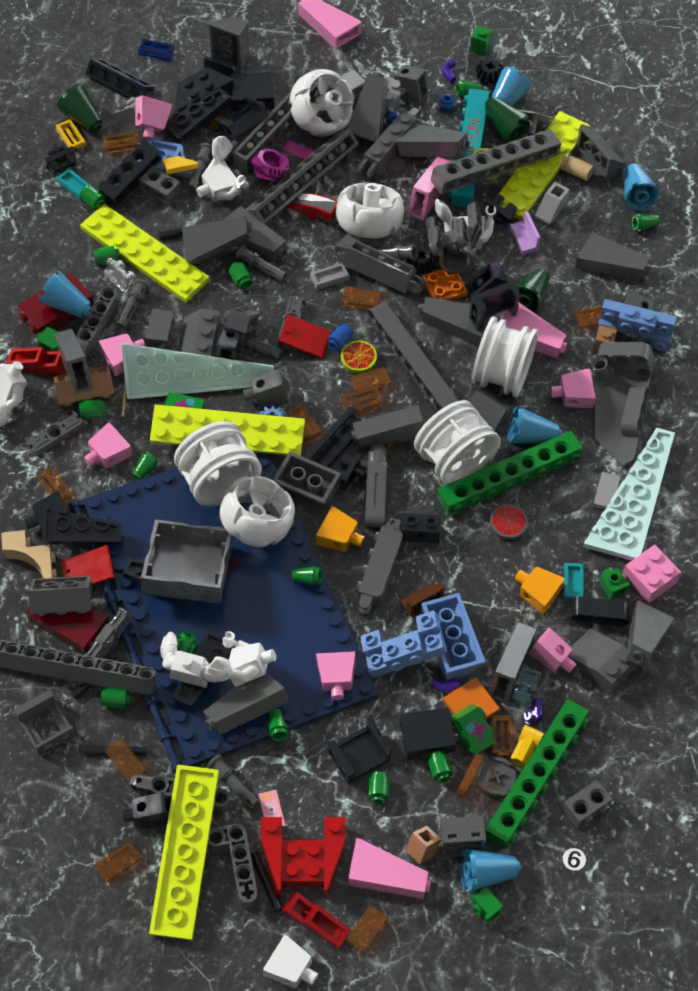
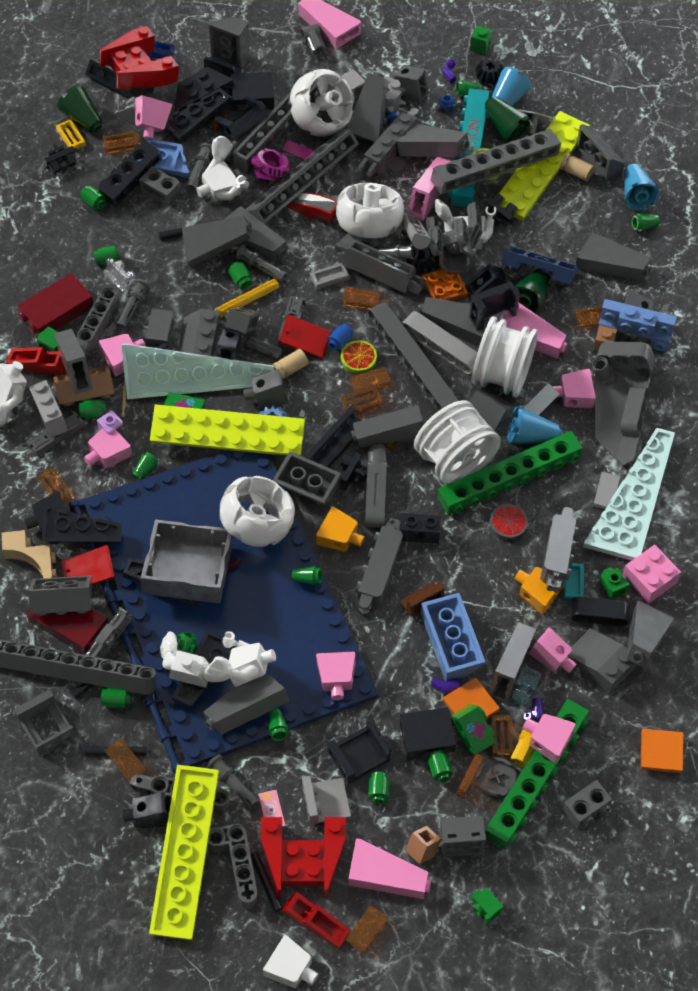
dark azure cone [38,271,92,318] -> none
teal tile [56,168,91,201] -> none
neon yellow plate [80,204,210,303] -> none
clear orange tile [94,841,142,884] -> none
yellow tile [162,156,198,174] -> none
white wheel [174,421,262,507] -> none
clear orange tile [287,404,320,442] -> none
medium blue bracket [361,610,447,678] -> none
dark azure cone [459,849,521,892] -> none
lavender panel [510,212,541,255] -> none
light grey slope [535,182,570,226] -> none
white sticker [563,848,586,871] -> none
none -> light grey brick [29,380,68,438]
none -> lavender bracket [97,410,123,434]
none -> red wedge [100,26,179,89]
none -> yellow axle [215,279,279,318]
none -> tan piece [272,349,309,379]
none -> dark grey piece [300,24,326,56]
none -> light grey bracket [302,776,351,825]
none -> light grey brick [401,213,431,249]
none -> light grey beam [402,311,477,374]
none -> dark blue piece [501,246,579,286]
none -> bright pink torso [523,714,576,764]
none -> white sticker [524,383,559,415]
none -> hinge [540,507,579,593]
none -> orange tile [640,729,683,773]

